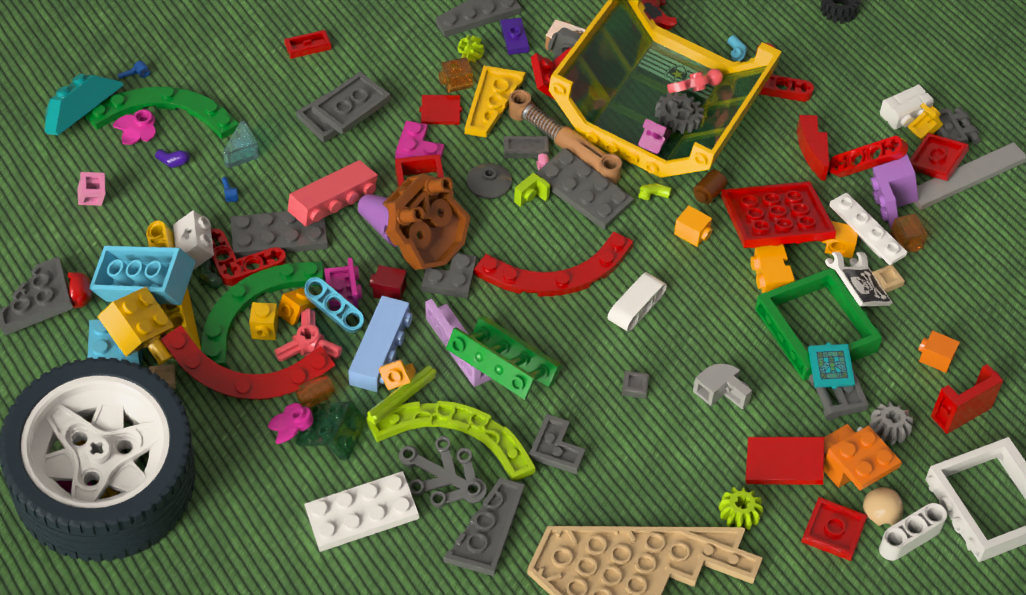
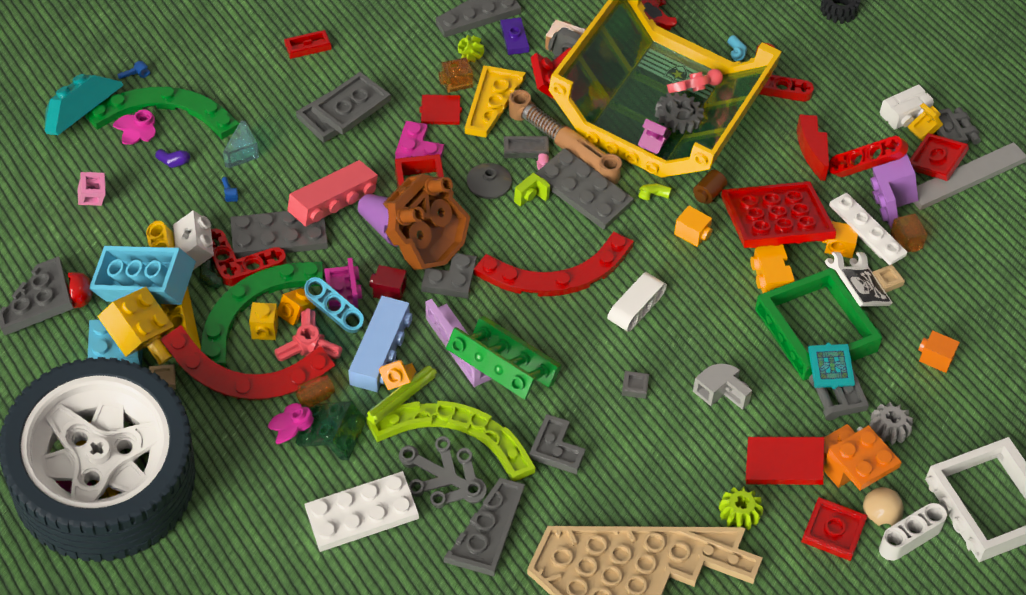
red panel [931,364,1003,434] -> none

